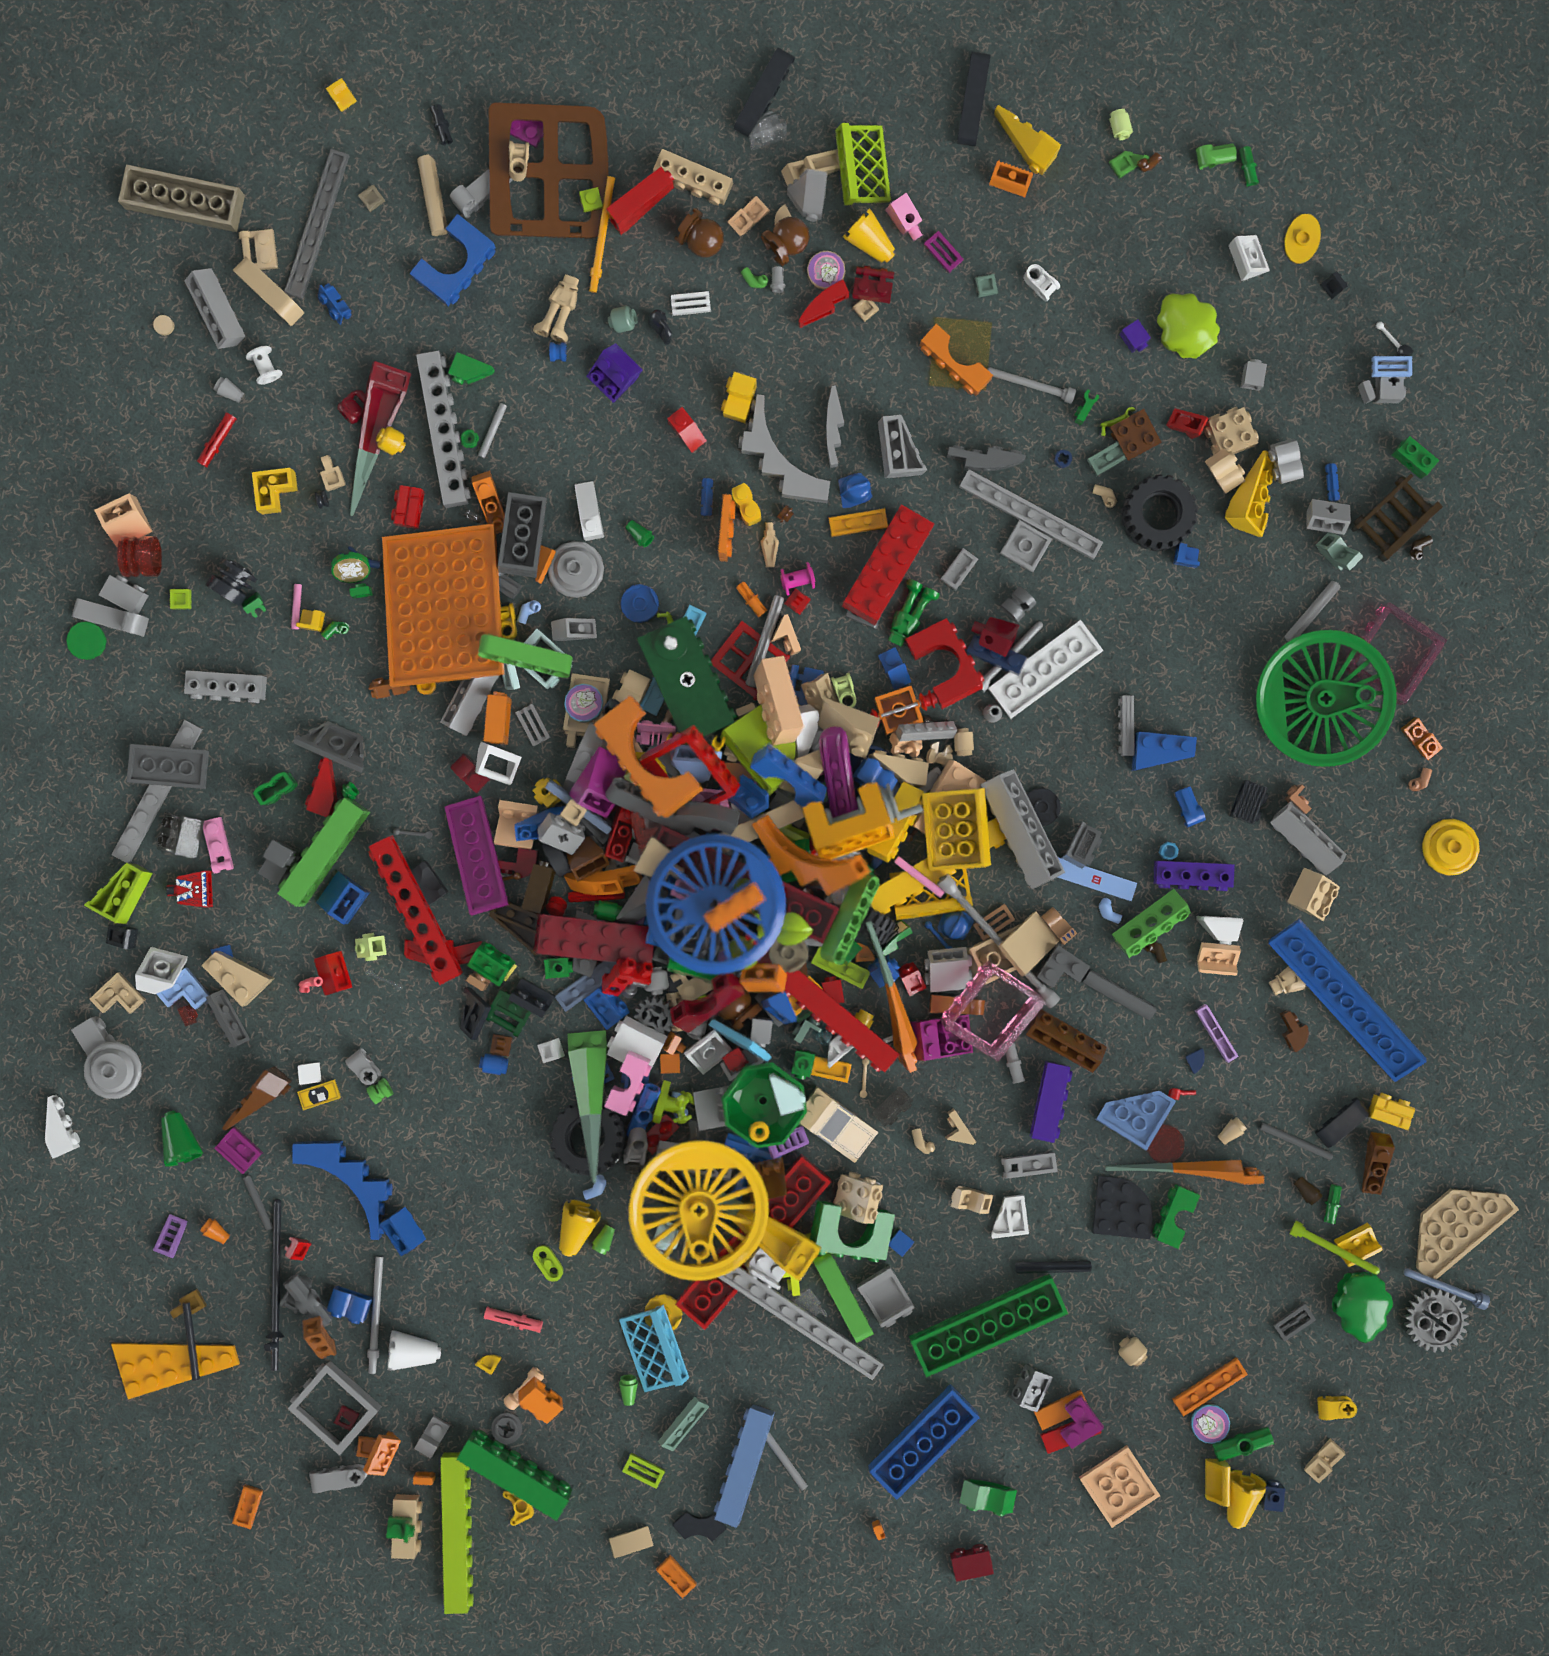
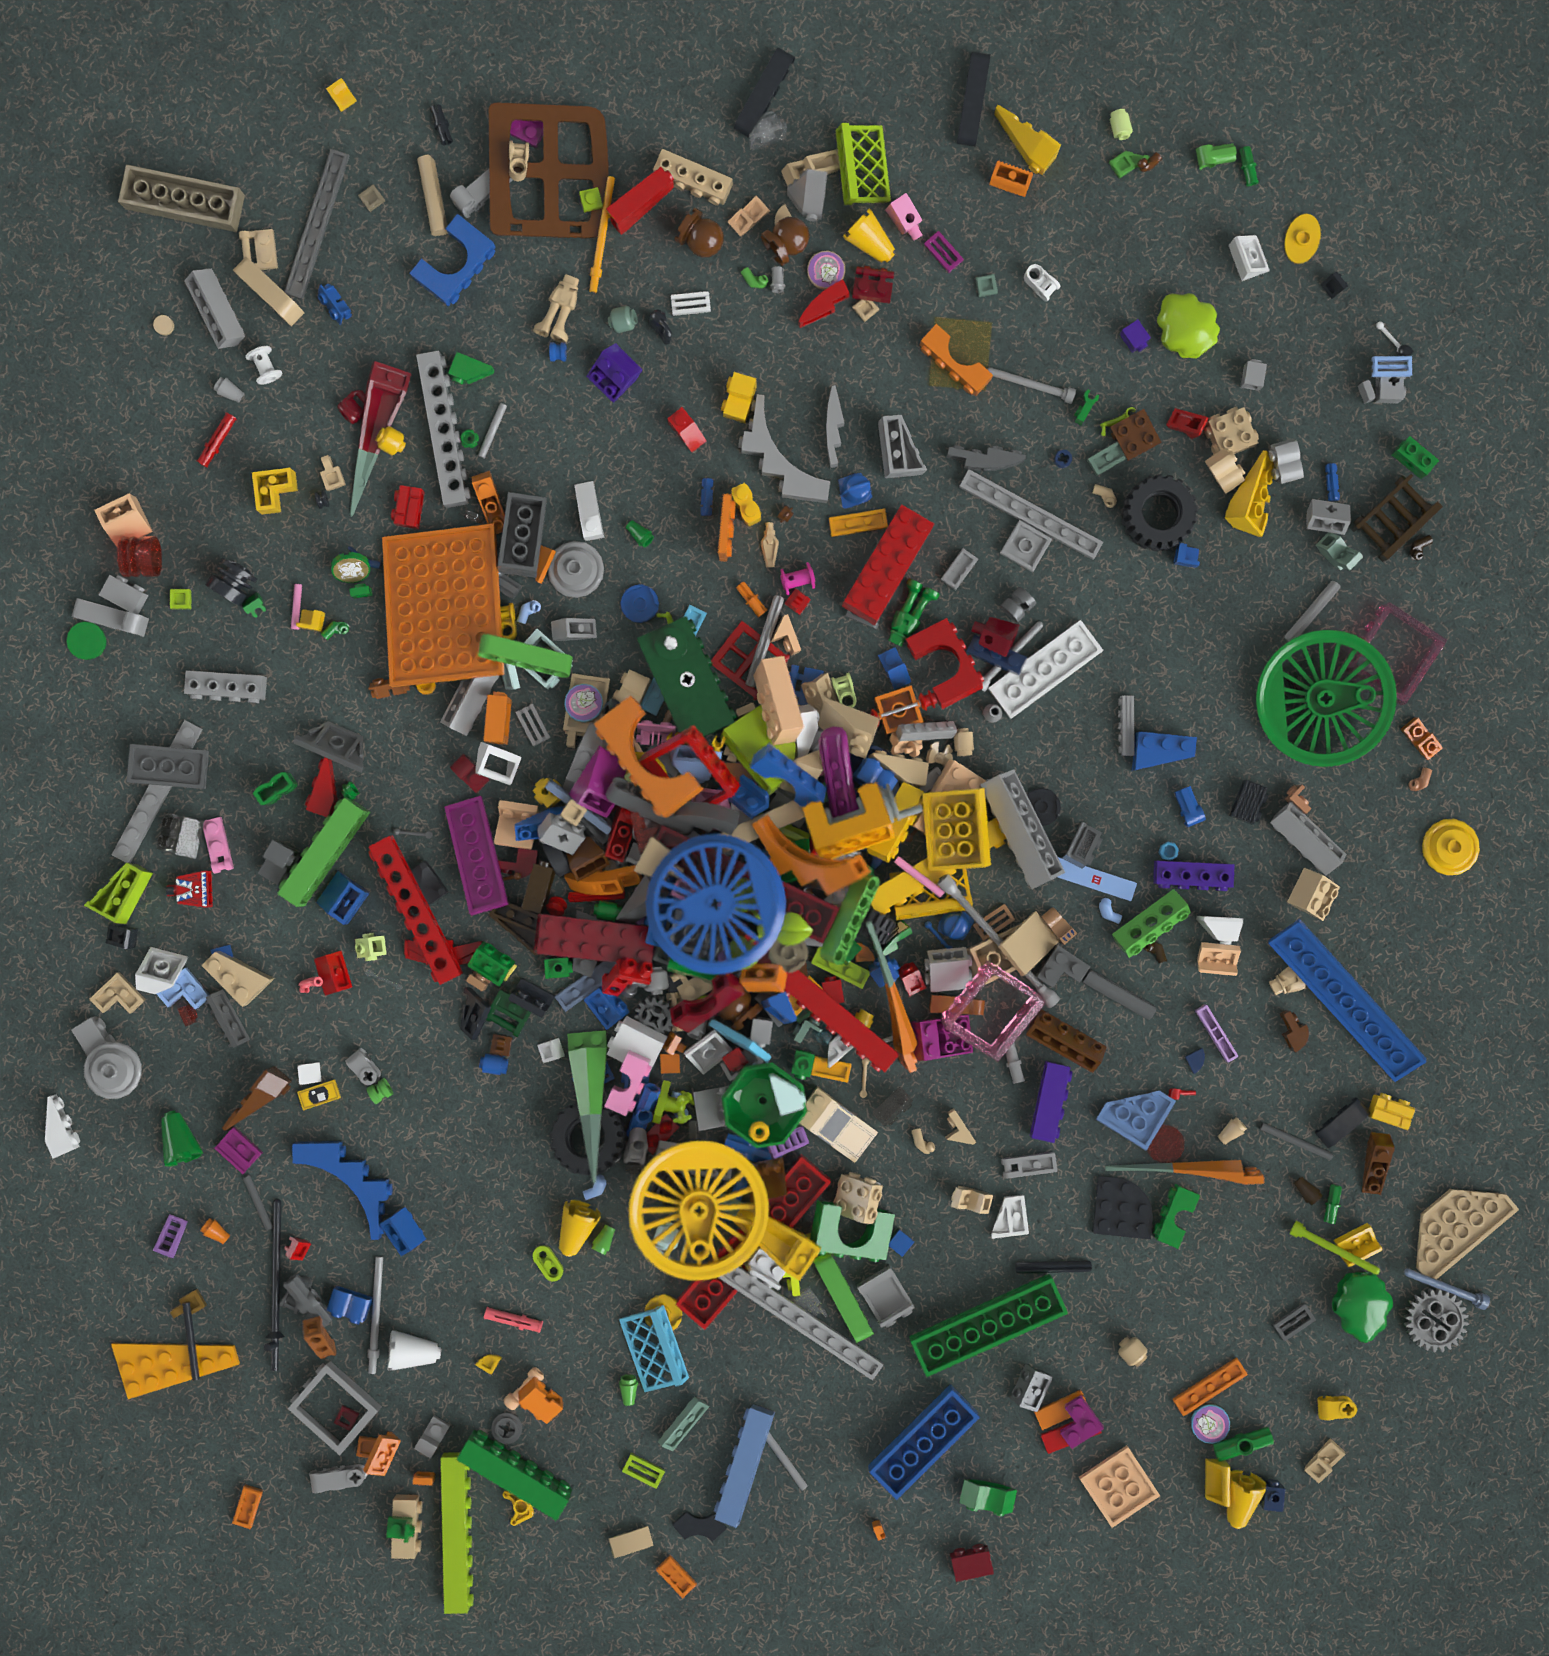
orange arch [704,883,765,932] -> none

